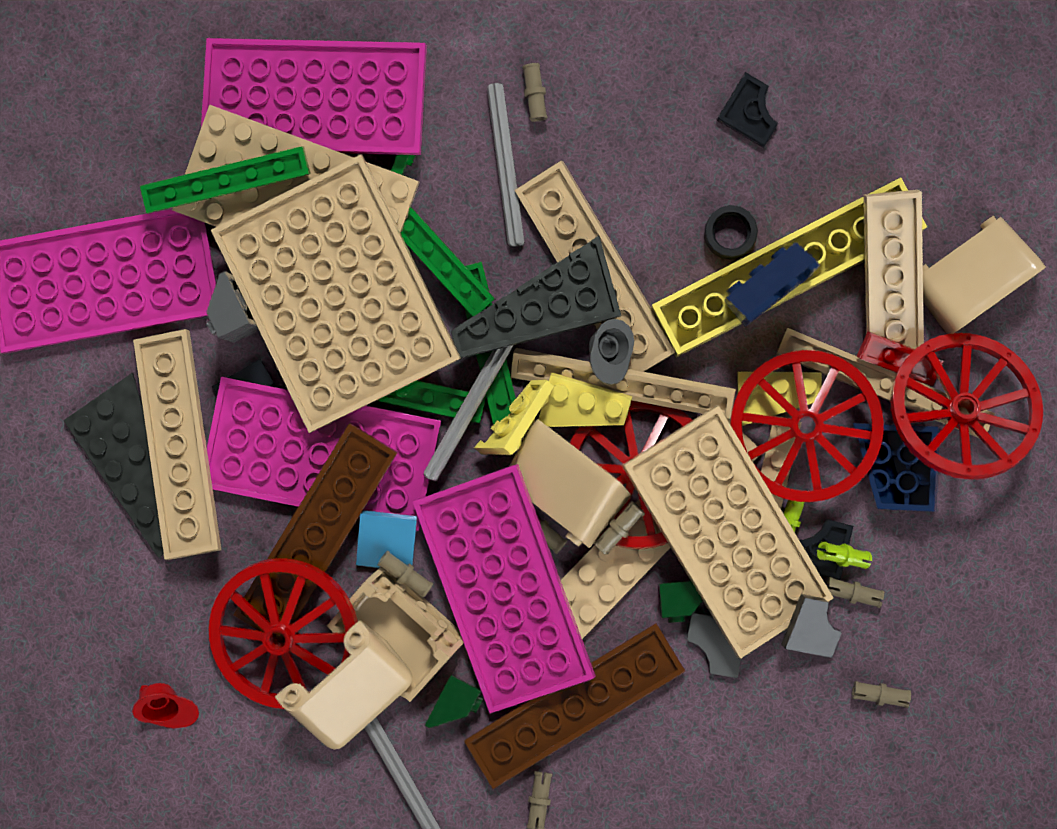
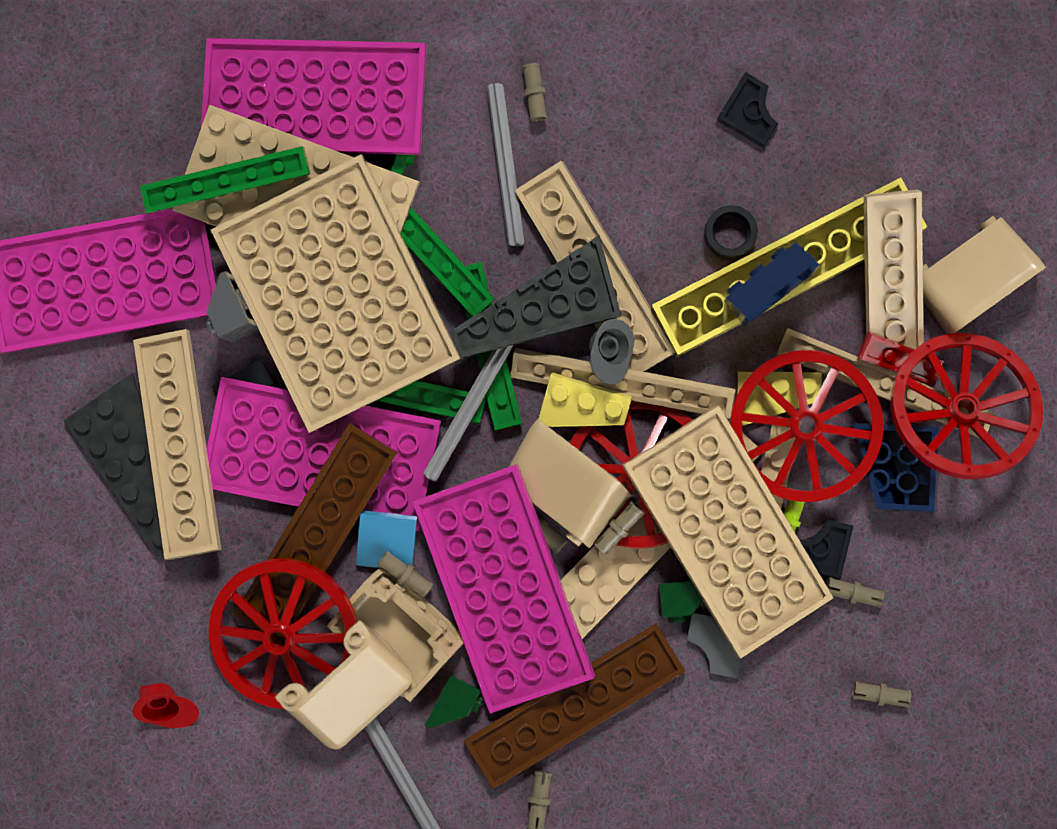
light yellow wing [474,380,554,455] -> none
tile [781,594,842,658] -> none
lime pin [817,542,872,569] -> none

